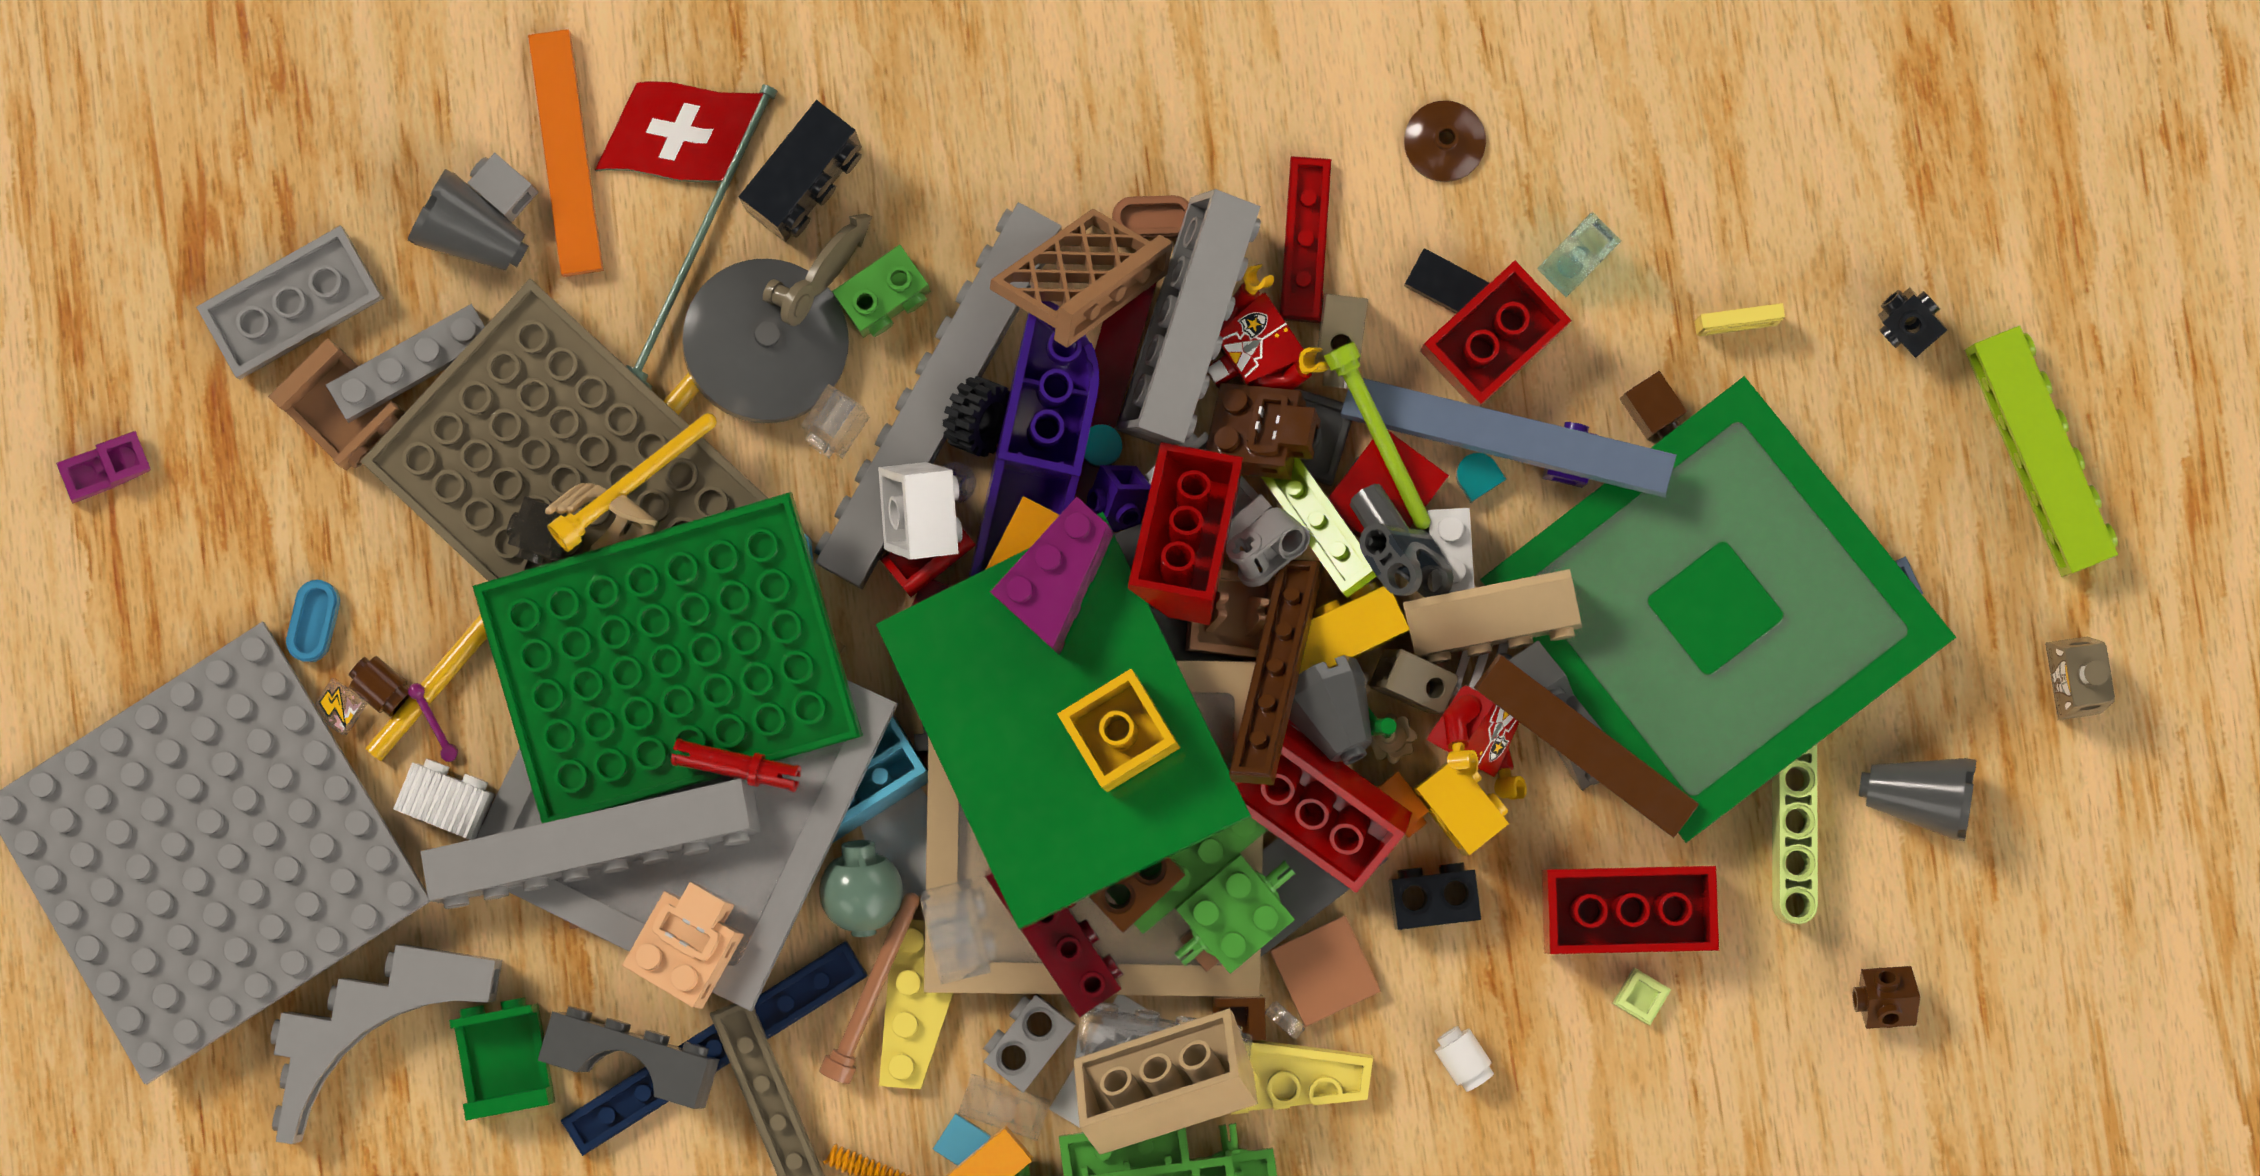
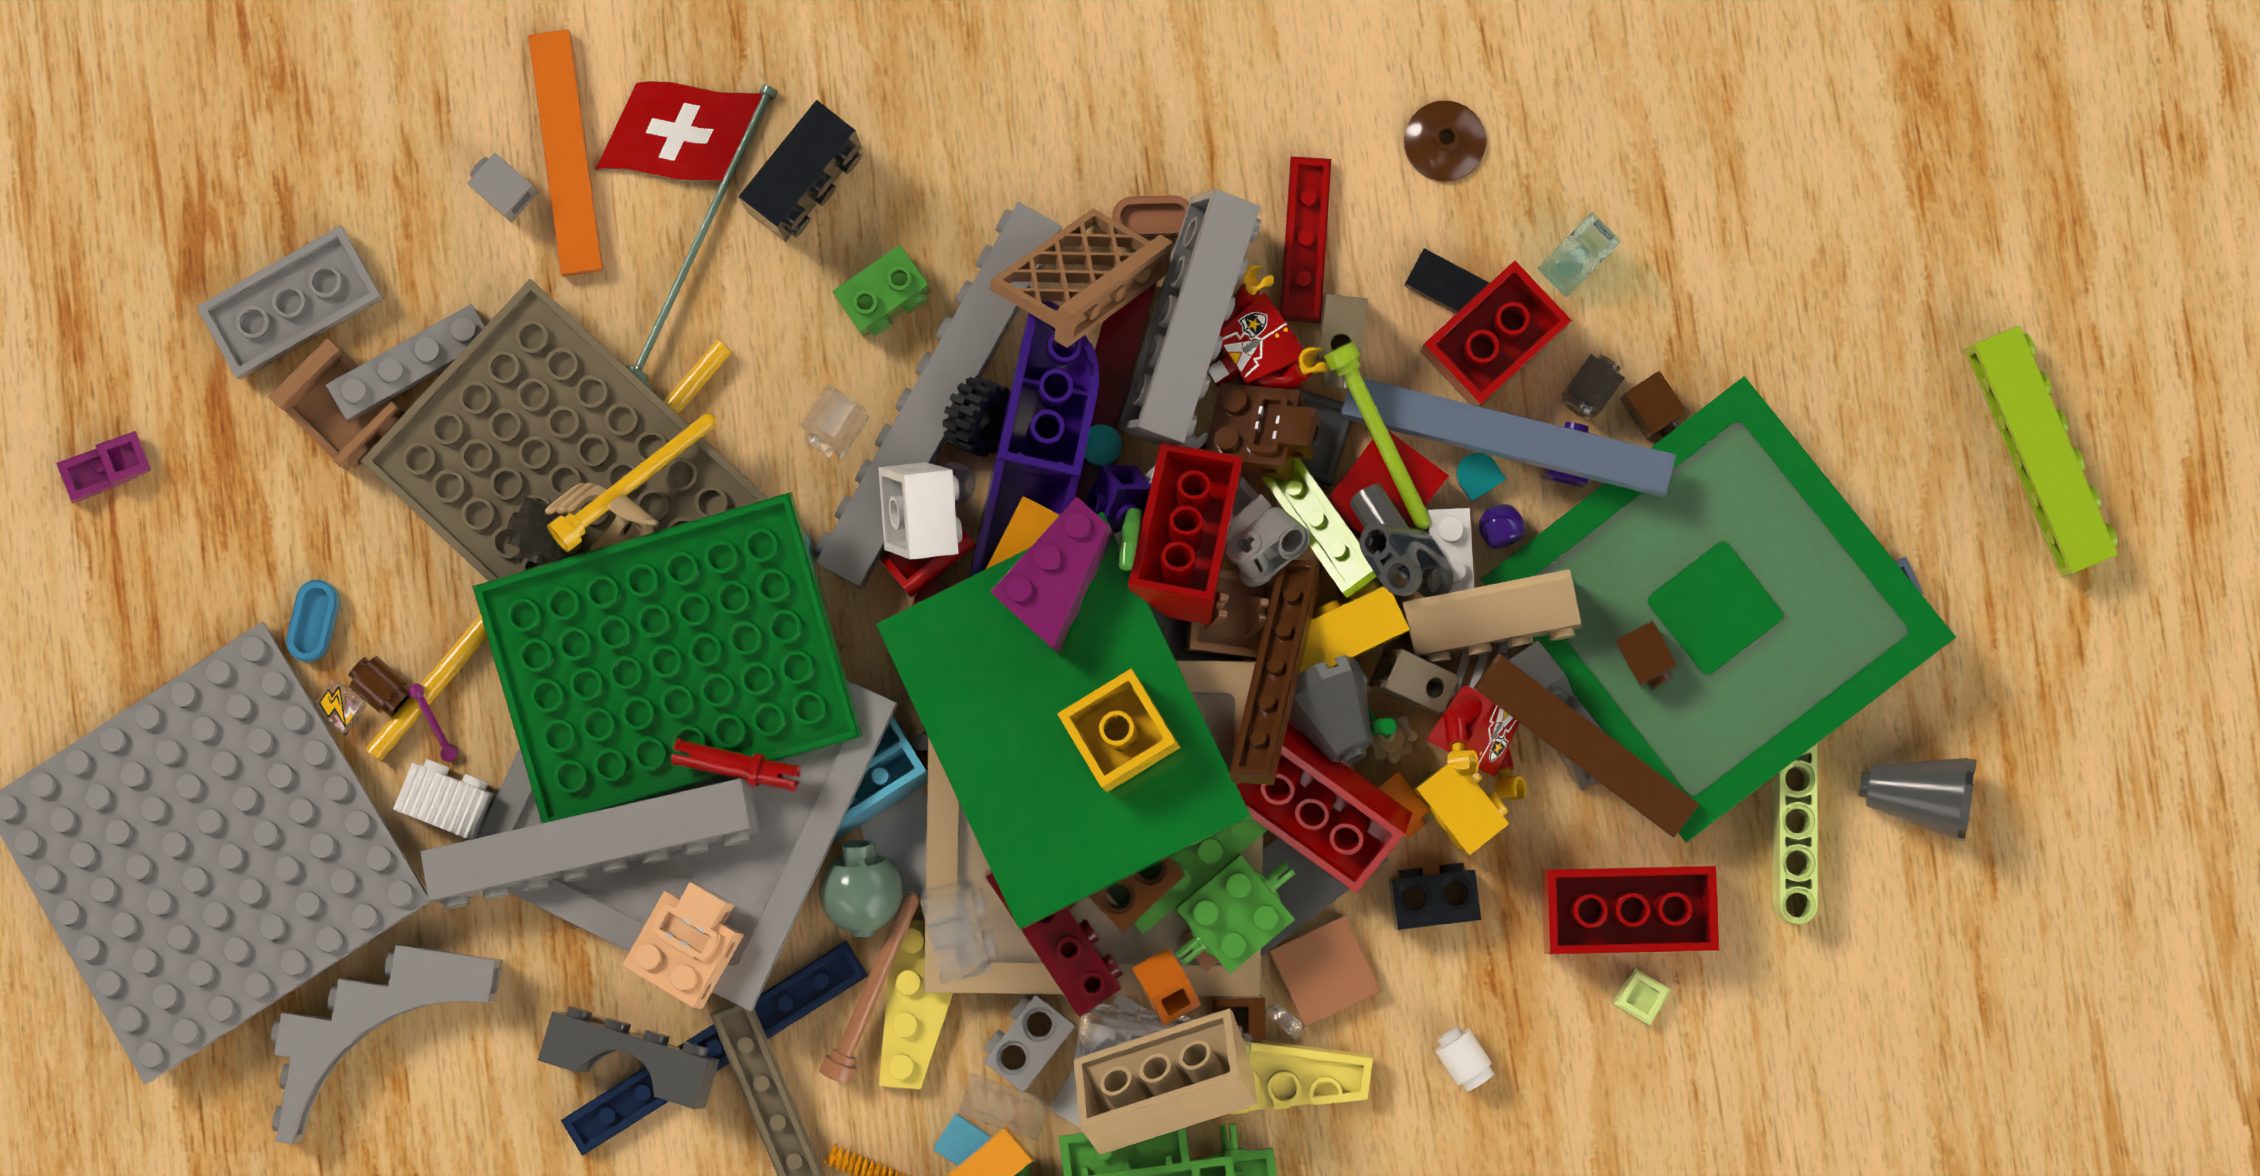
dark grey cone [408,169,529,271] -> none
green panel [449,997,555,1121] -> none
dark grey dish [682,259,849,423] -> none
dark tan brick [763,213,872,326] -> none
light yellow tile [1694,303,1785,336] -> none
reddish brown brick [1852,966,1920,1029] -> none
black brick [1878,287,1947,358] -> none
dark tan torso [2045,636,2115,720] -> none
none -> bright green piece [1119,508,1144,571]
none -> orange brick [1132,948,1201,1026]
none -> dark purple piece [1479,504,1526,549]
none -> clear smoke brick [1561,354,1625,421]
none -> reddish brown brick [1615,621,1678,690]

